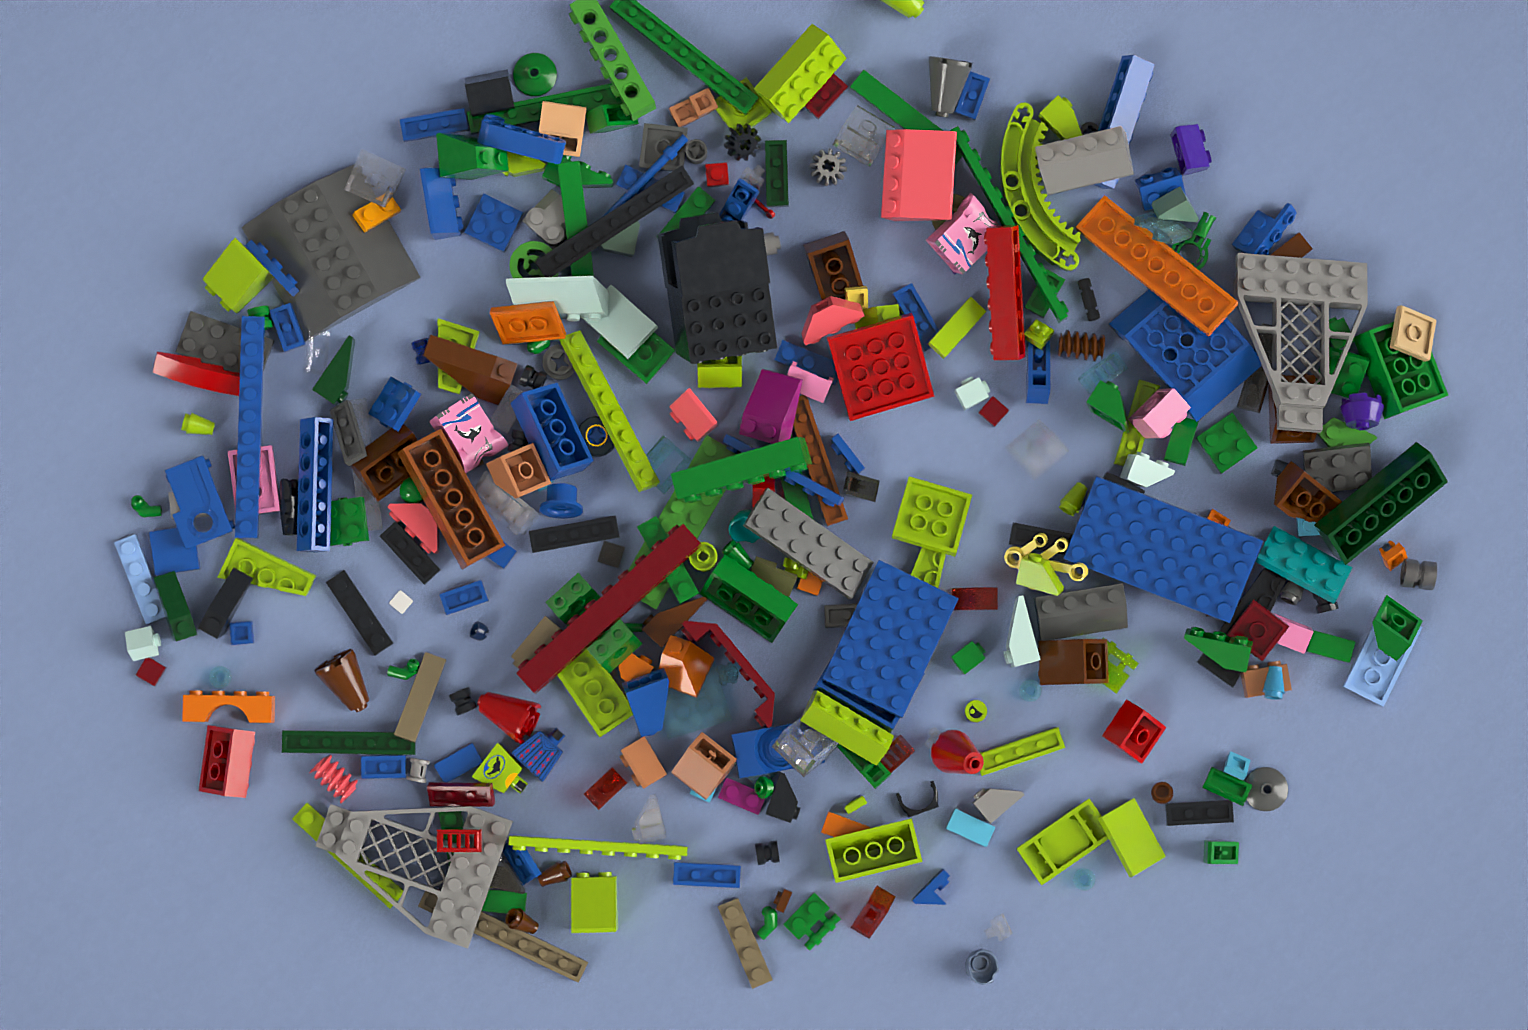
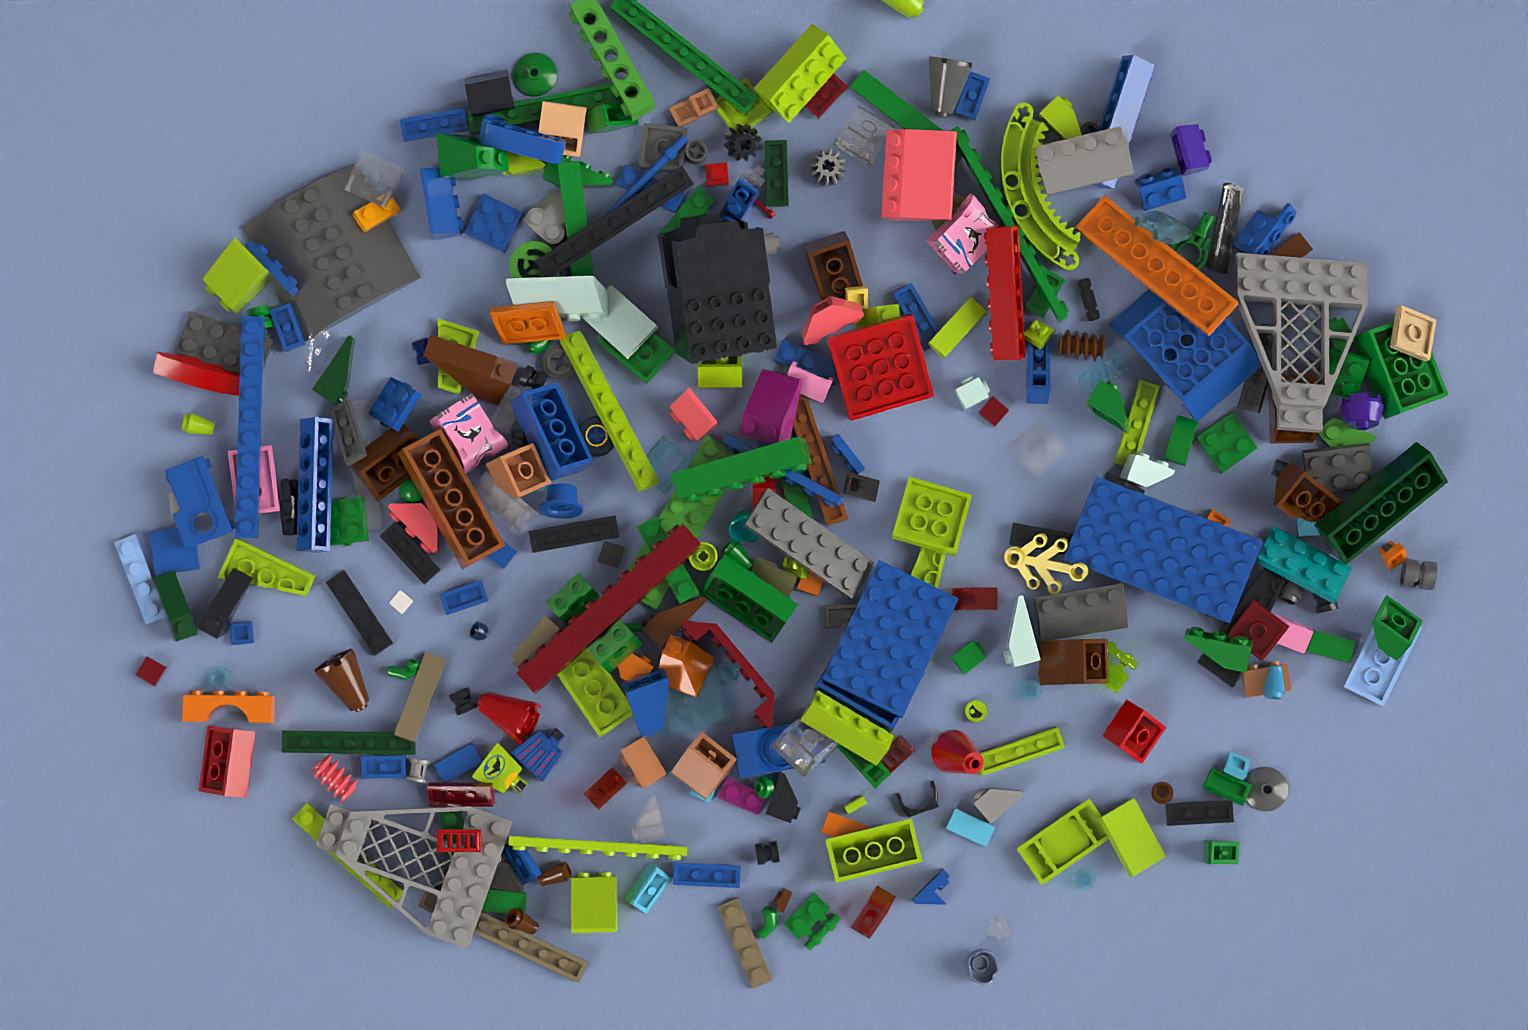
light aqua brick [125,626,161,661] -> none
green arm [131,495,162,517] -> none
sand green slope [599,221,640,257] -> none
lime slope [1016,553,1064,596] -> none
lime cone [1059,482,1088,516] -> none
bright pink brick [1128,388,1191,439] -> none
sand green slope [1152,187,1199,222] -> none
none -> medium azure slope [625,863,672,914]
none -> clear smoke plate [1206,183,1245,274]

